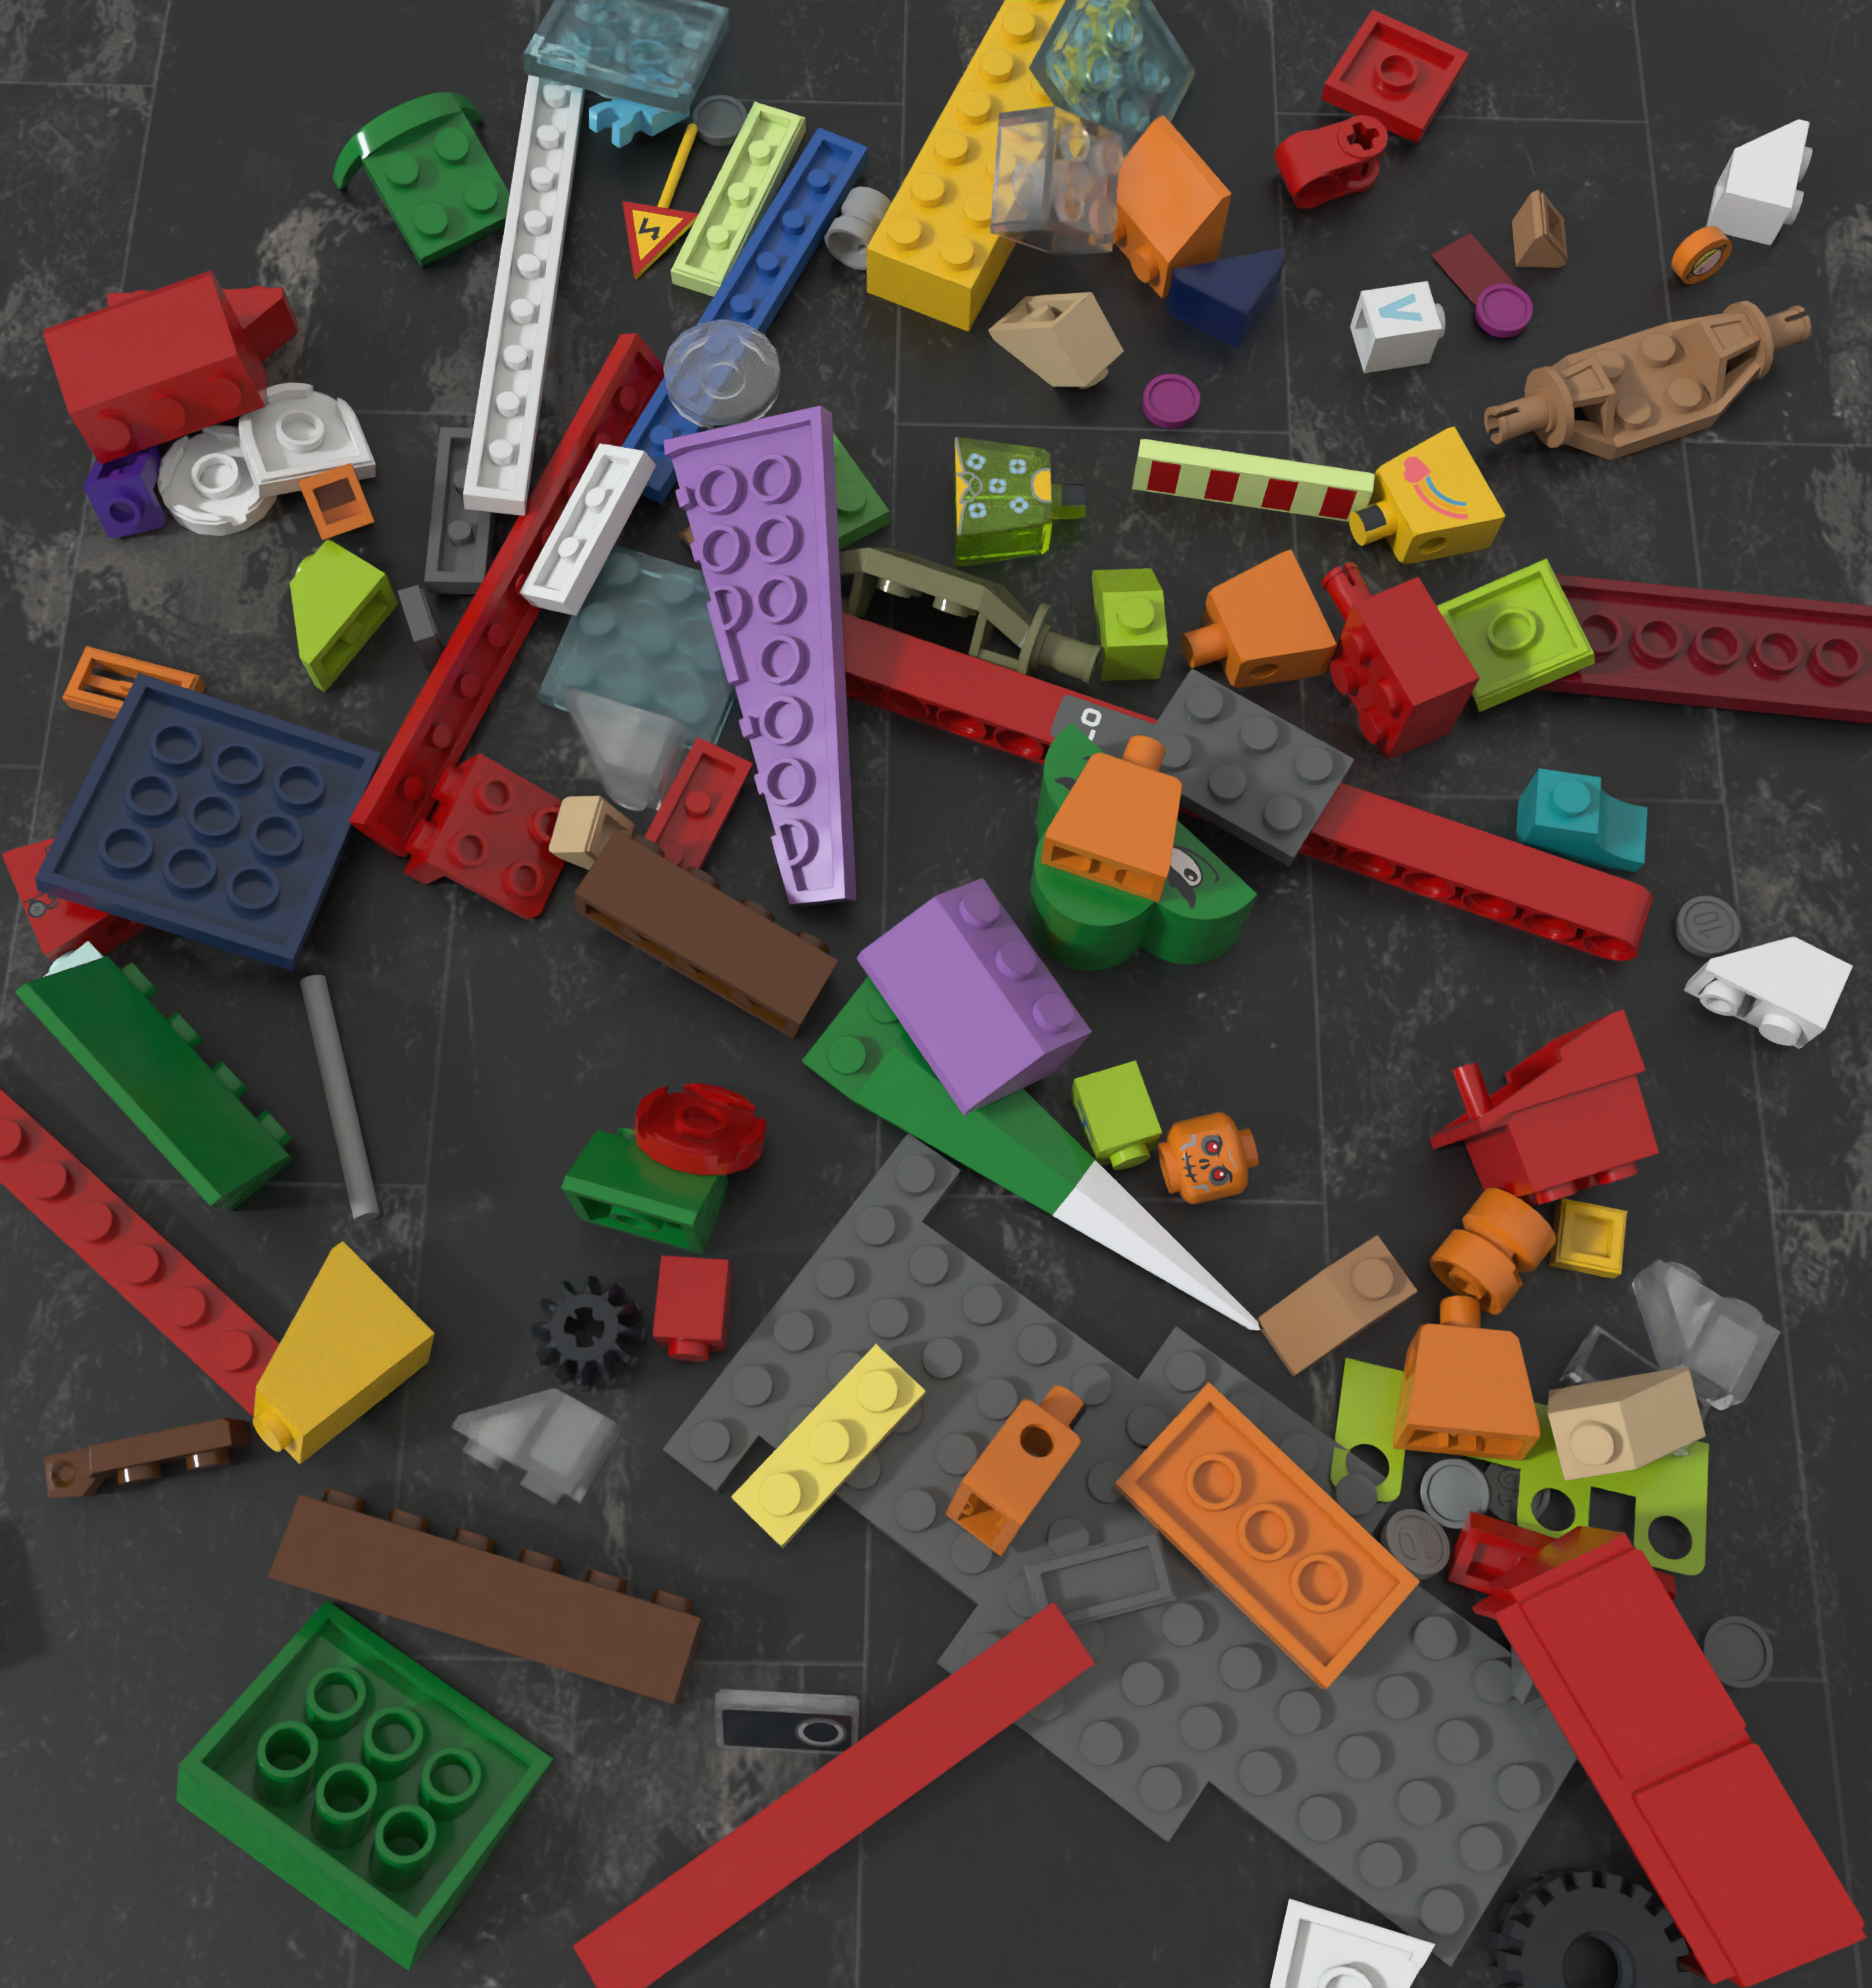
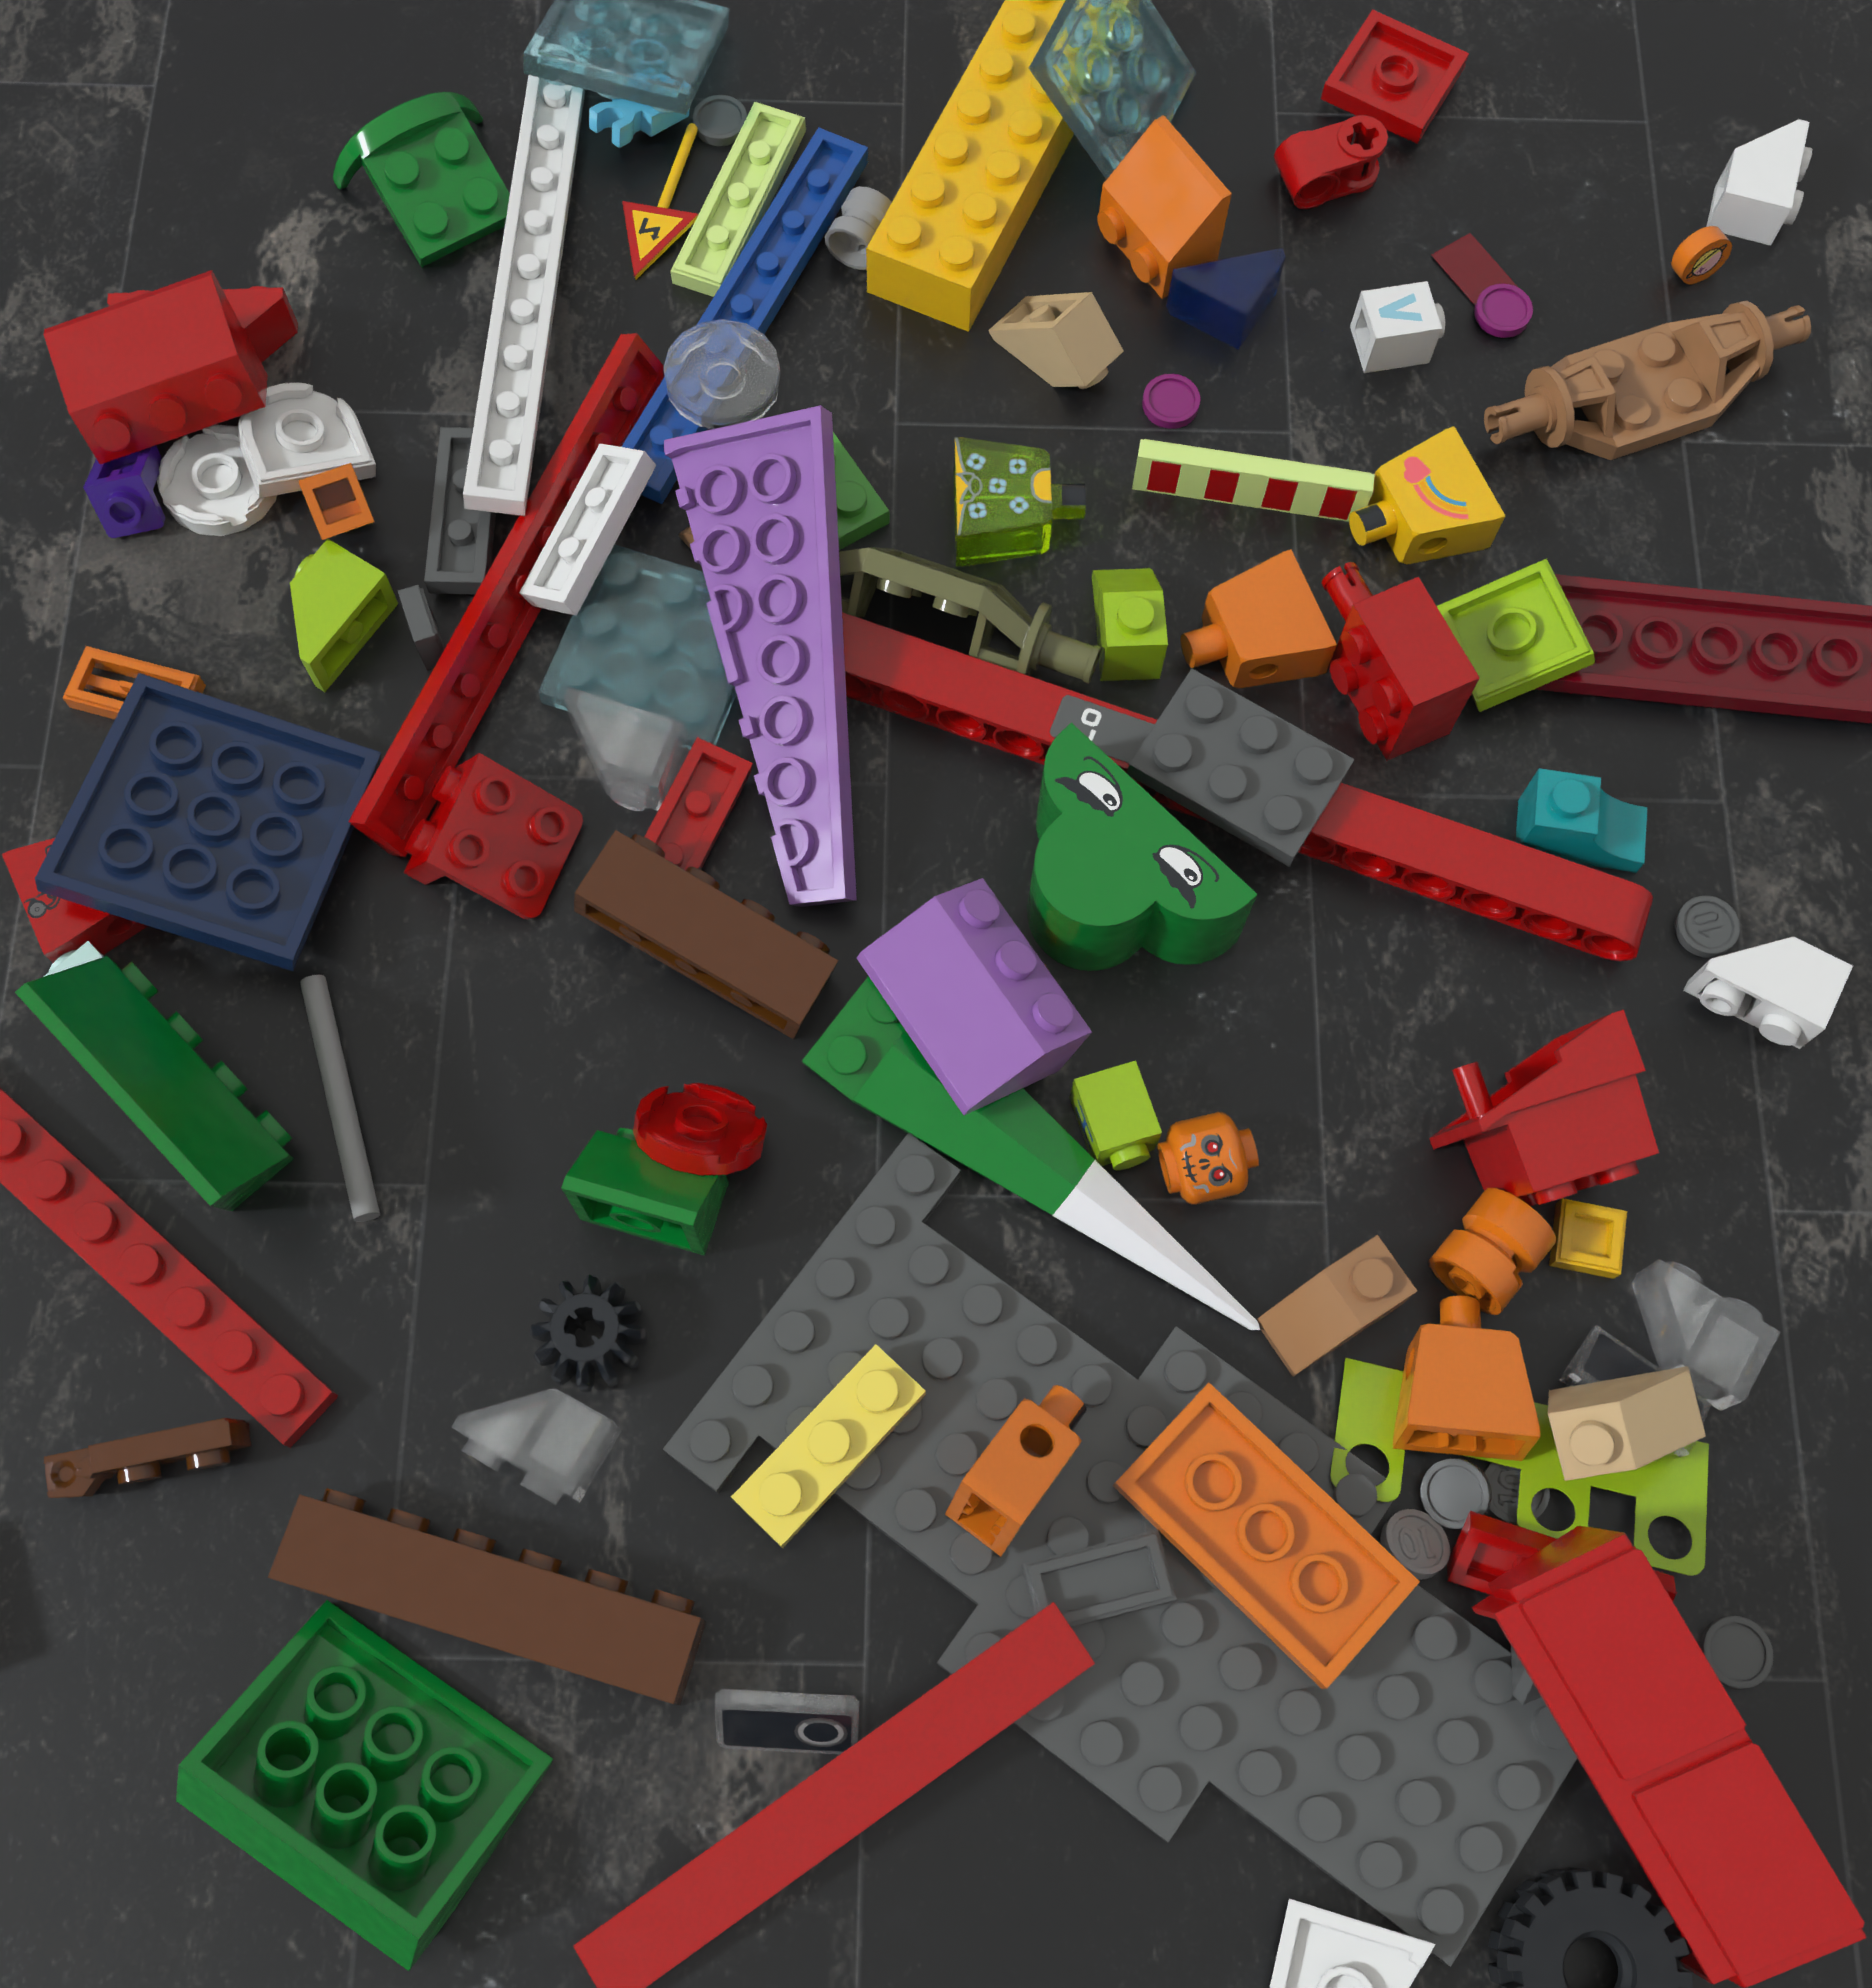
yellow slope [253,1241,435,1464] -> none
tan slope [549,796,634,870] -> none
red brick [653,1255,733,1361] -> none
clear brick [990,106,1123,256] -> none
orange torso [1041,735,1182,903] -> none
medium nougat slope [1512,190,1568,268] -> none

